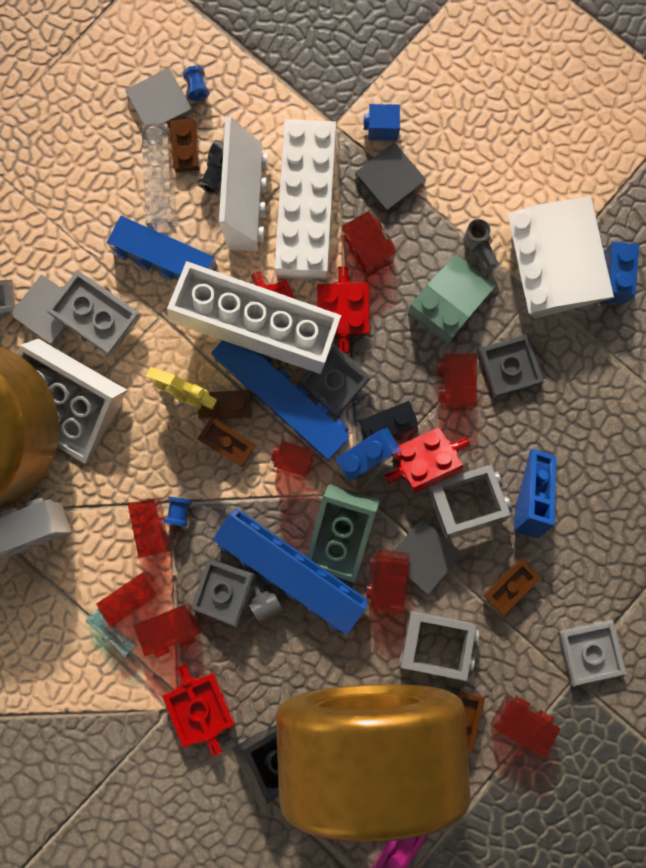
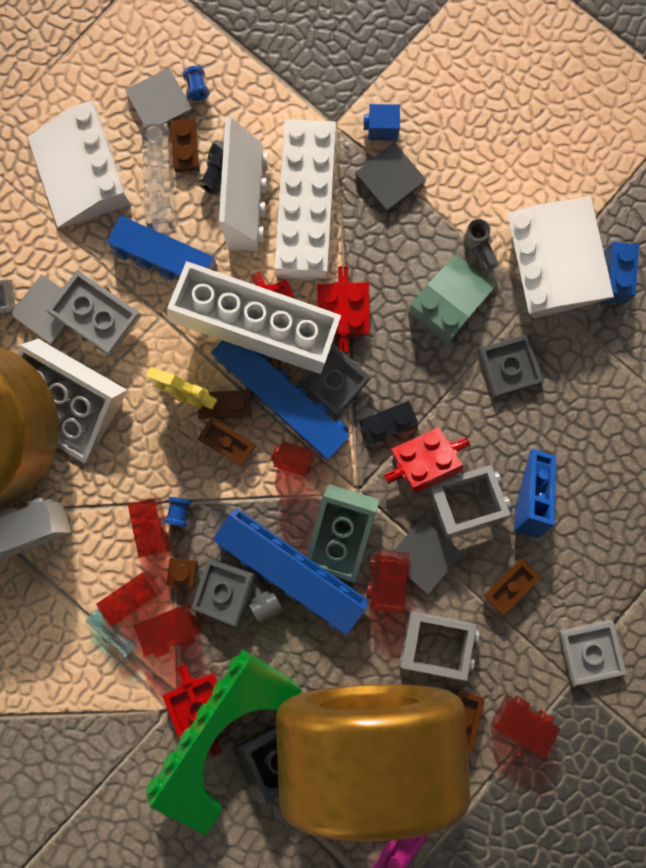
blue brick [335,428,401,482] -> none
clear red brick [341,211,396,277] -> none
clear red brick [437,353,477,410] -> none
none -> white slope [28,100,131,229]
none -> green arch [146,649,302,835]
none -> reddish brown plate [166,558,198,588]

